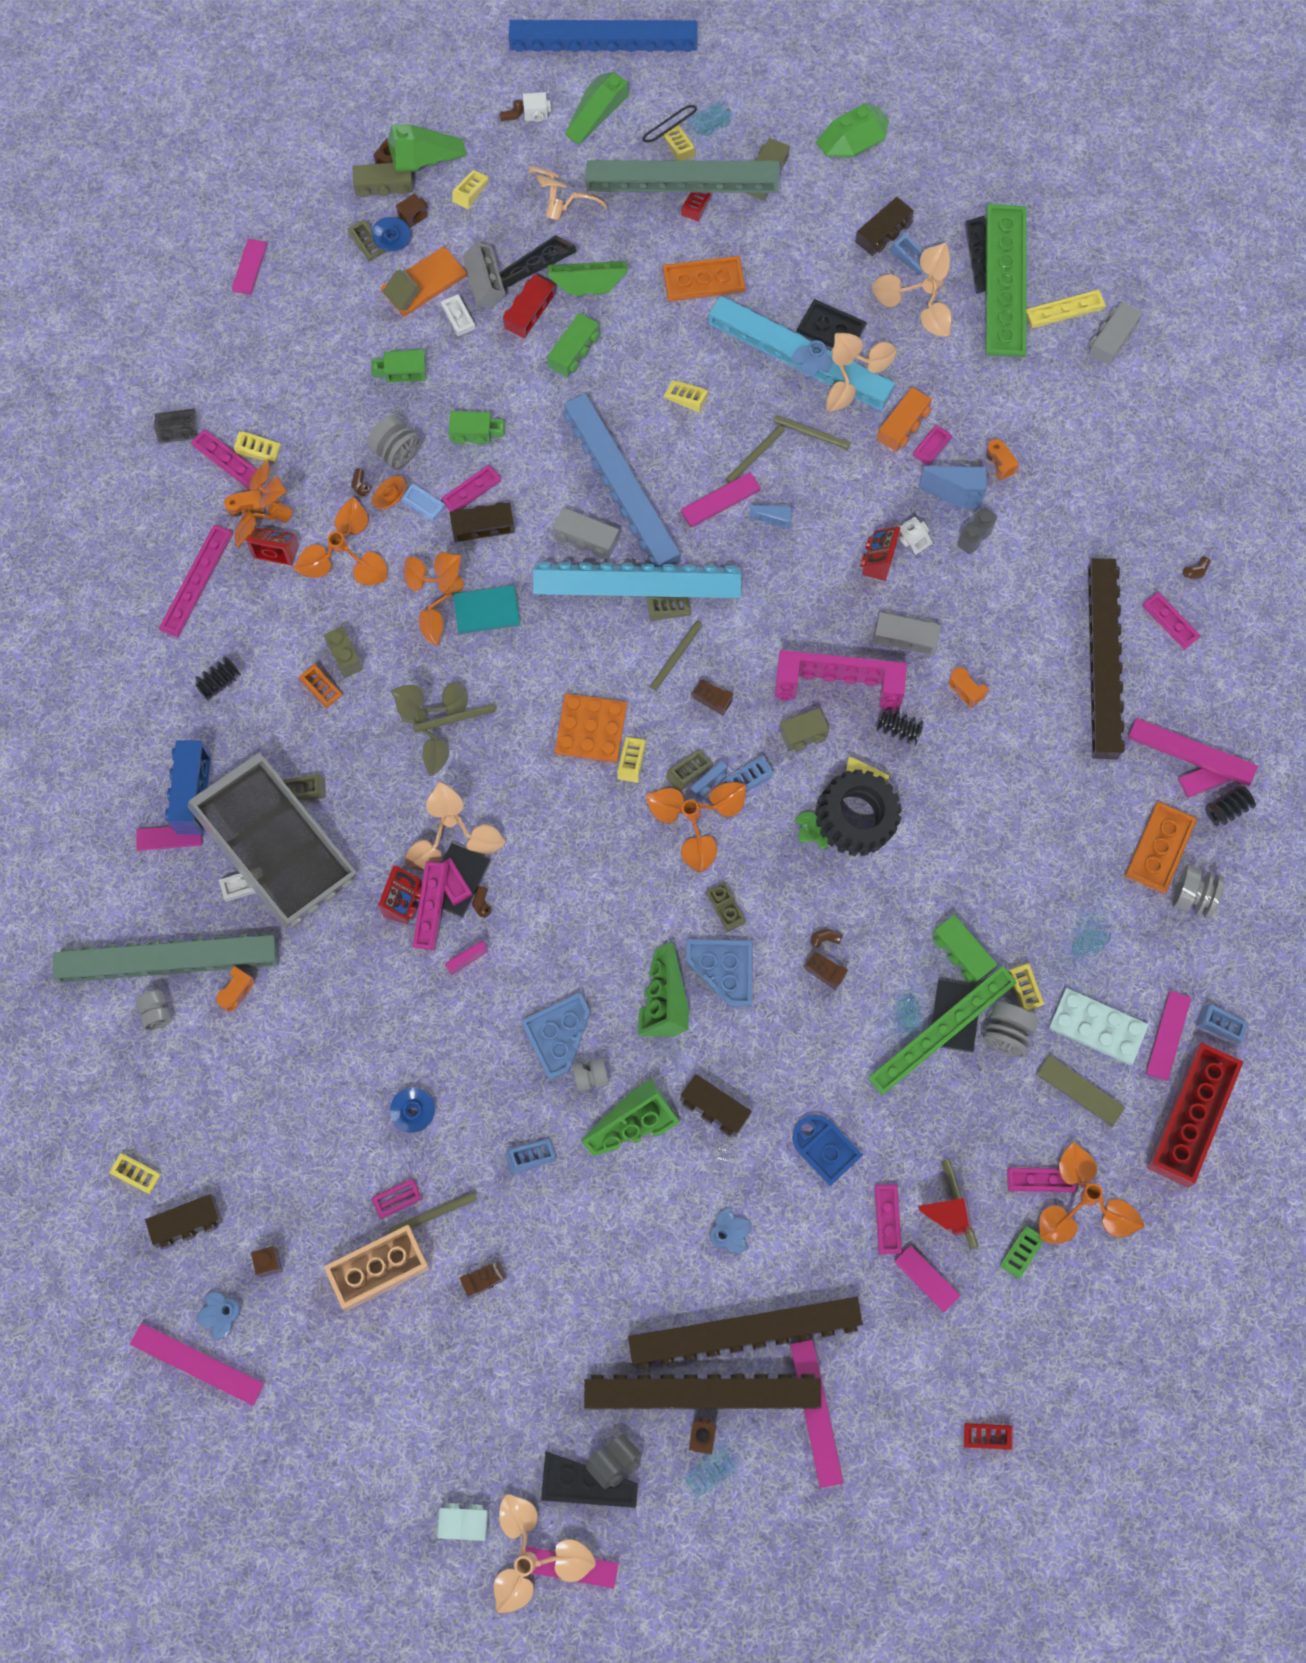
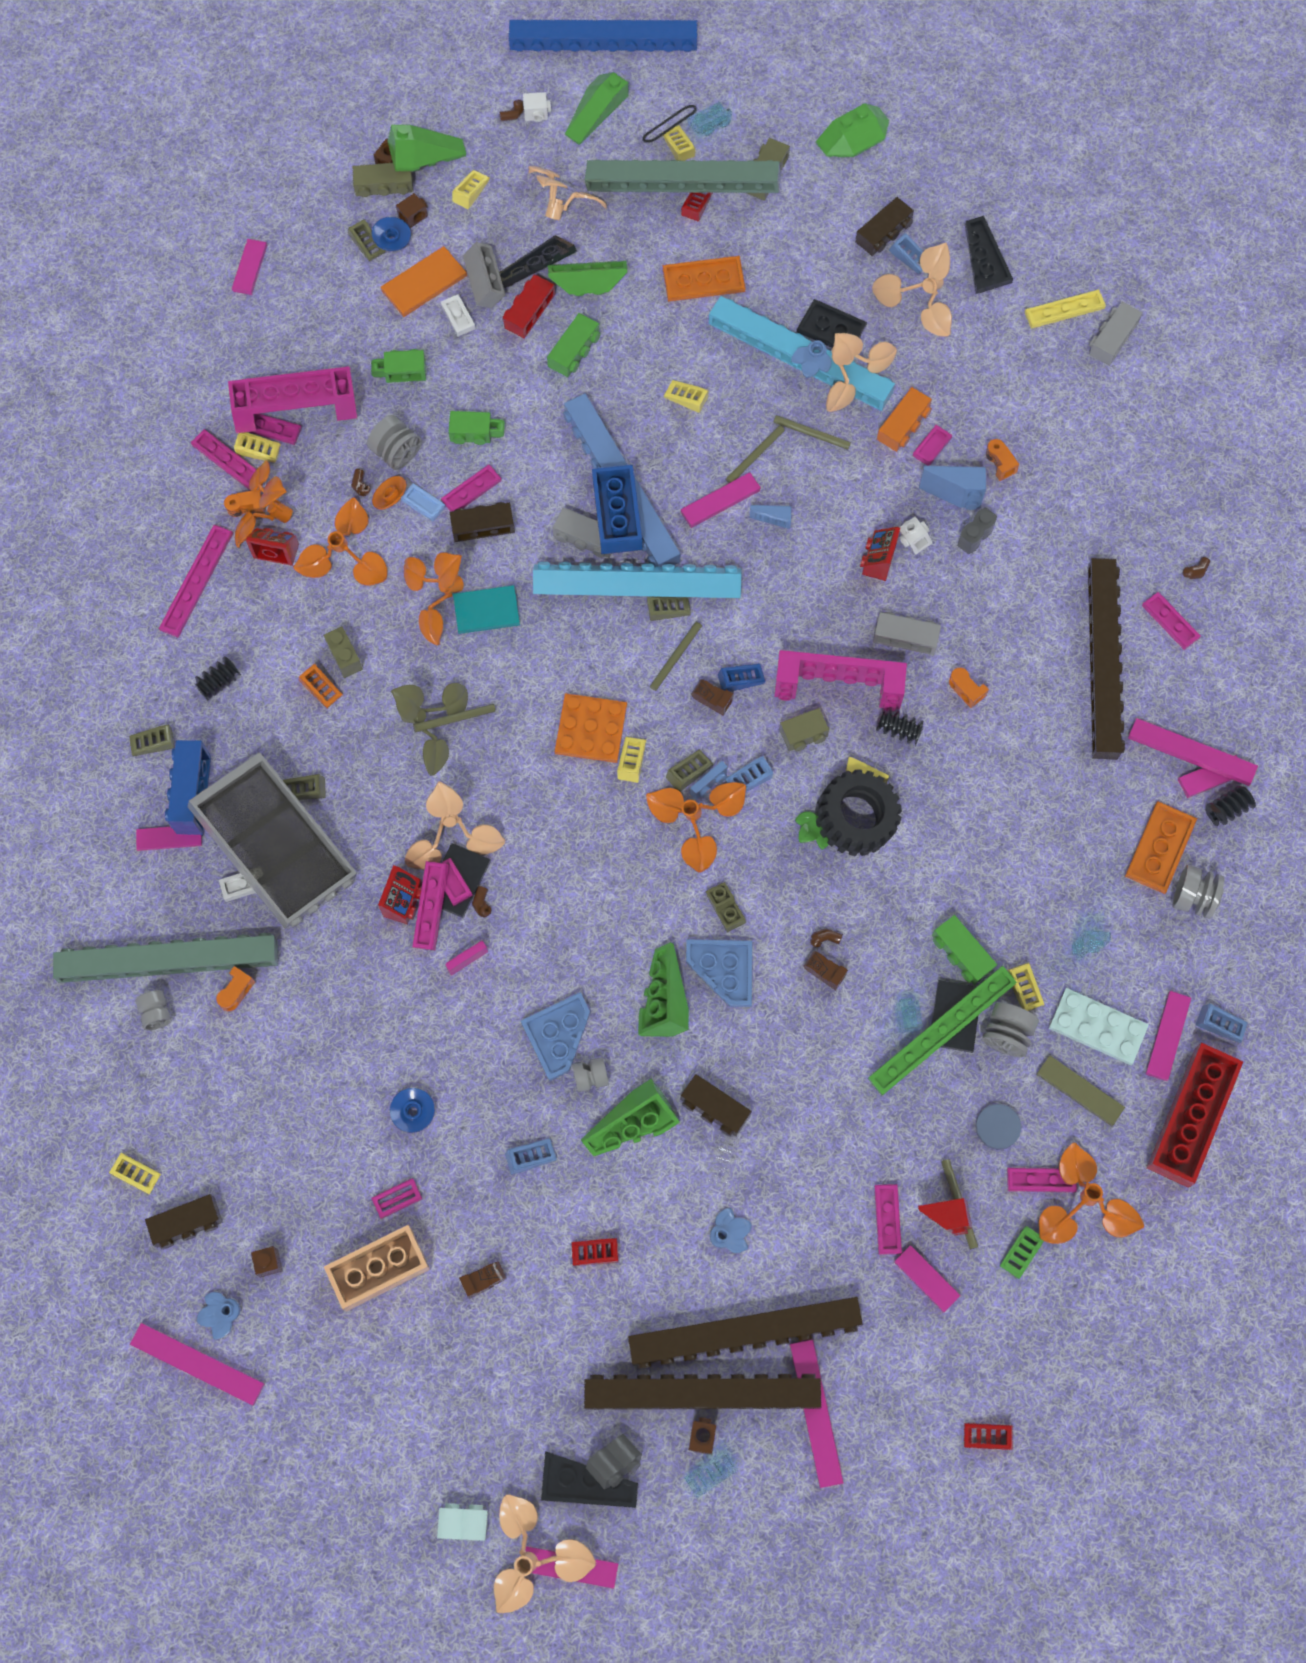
clear smoke bracket [154,408,199,444] -> none
olive piece [383,270,419,310] -> none
olive bar [389,1192,477,1233] -> none
blue tile [792,1115,863,1187] -> none
bright green plate [985,204,1027,357] -> none
none -> olive slope [129,724,175,756]
none -> dark pink plate [228,366,357,433]
none -> dark pink tile [250,414,302,445]
none -> red slope [571,1238,619,1266]
none -> blue brick [592,465,642,554]
none -> blue slope [718,664,766,692]
none -> sand blue tile [975,1104,1021,1150]

